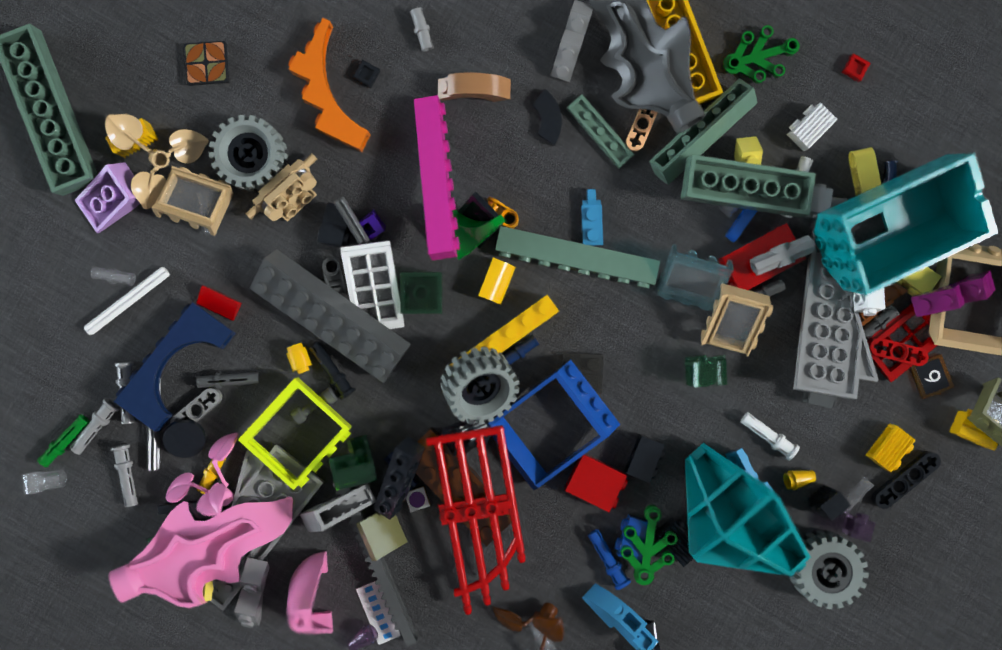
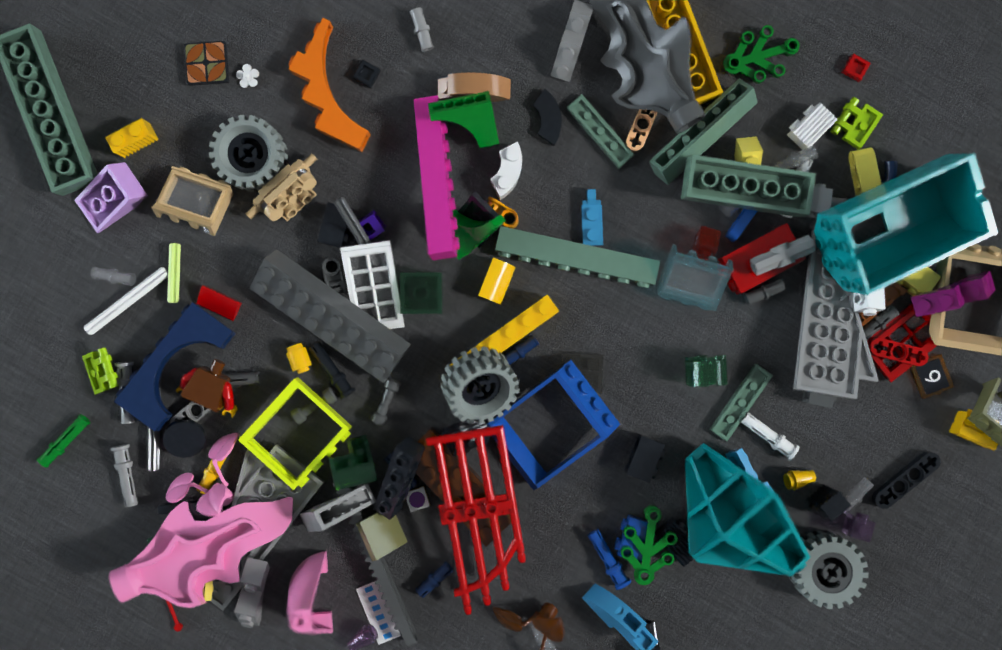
clear piece [21,469,67,495] -> none
light grey pin [69,398,120,455] -> none
tan plant [105,114,209,209] -> none
red brick [564,454,628,512] -> none
tan window [701,283,773,357] -> none
yellow brick [866,424,916,472] -> none
none -> lime plate [82,347,119,395]
none -> red hinge [166,600,183,632]
none -> yellowish green axle [167,243,181,303]
none -> reddish brown torso [176,359,238,418]
none -> white plant [236,64,259,88]
none -> dark grey piece [370,377,401,427]
none -> dark blue pin [415,561,454,598]
none -> green arch [428,91,499,148]
none -> white brick [491,141,522,200]
none -> clear red brick [691,226,721,262]
none -> sand green tile [709,364,773,441]
none -> clear pin [774,145,819,169]
none -> lime plate [830,97,883,150]

